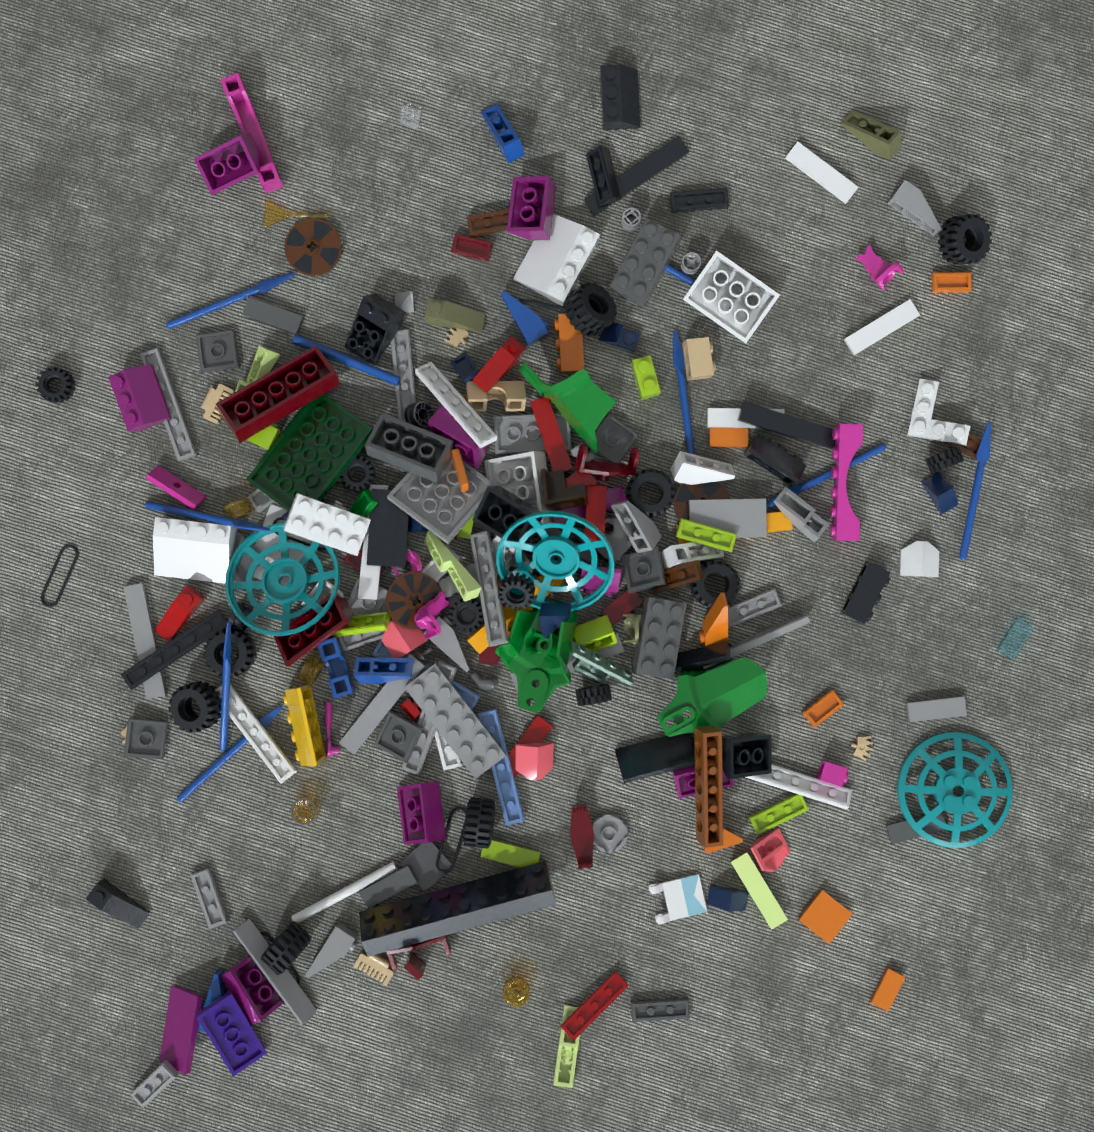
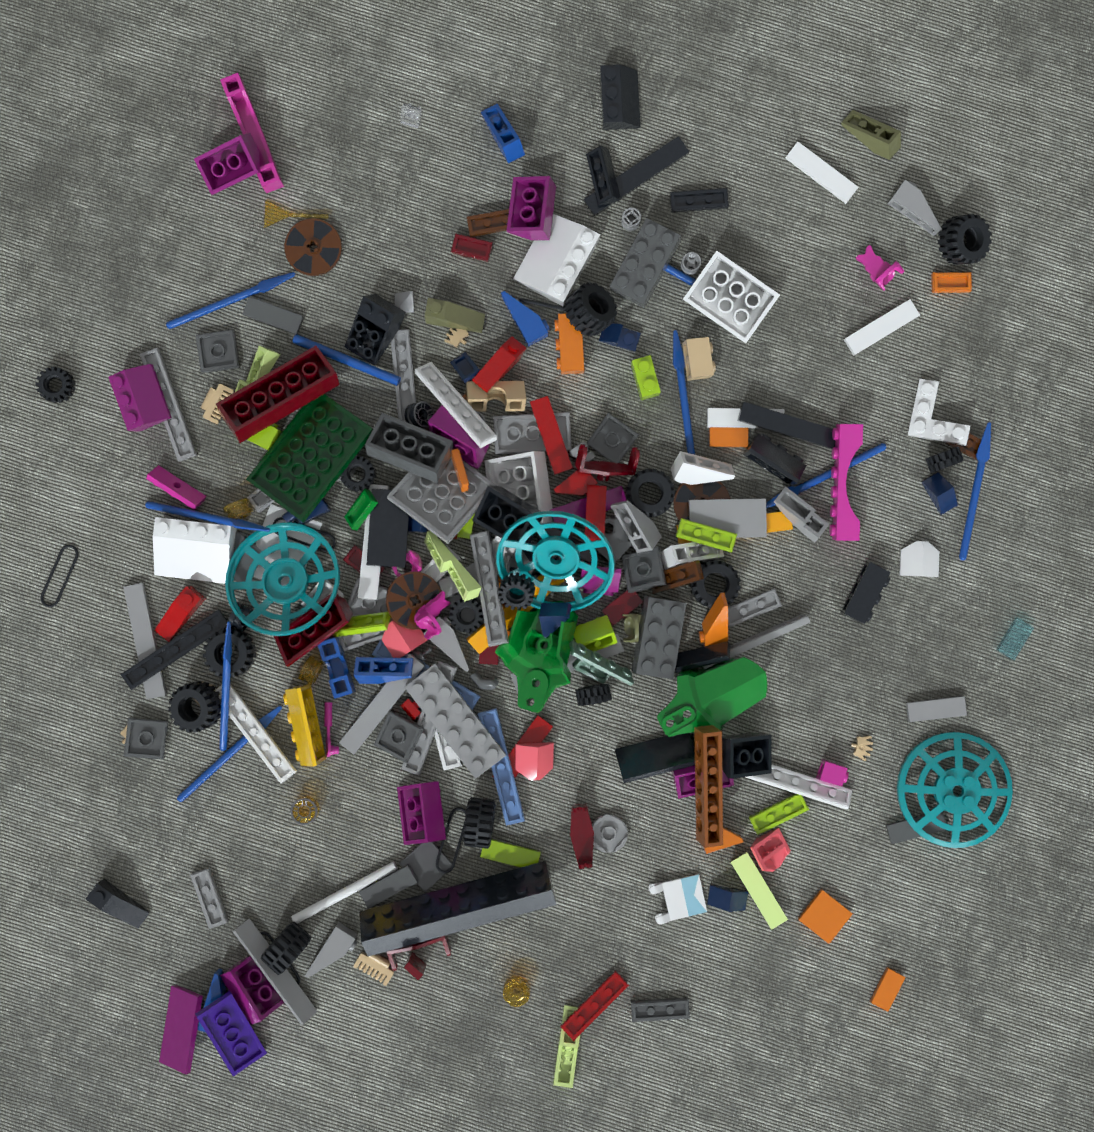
light grey tile [130,1060,180,1108] -> none
white plate [283,493,371,556] -> none
green piece [517,361,616,454] -> none
dark brown panel [541,468,589,511] -> none
orange tile [802,689,845,728] -> none

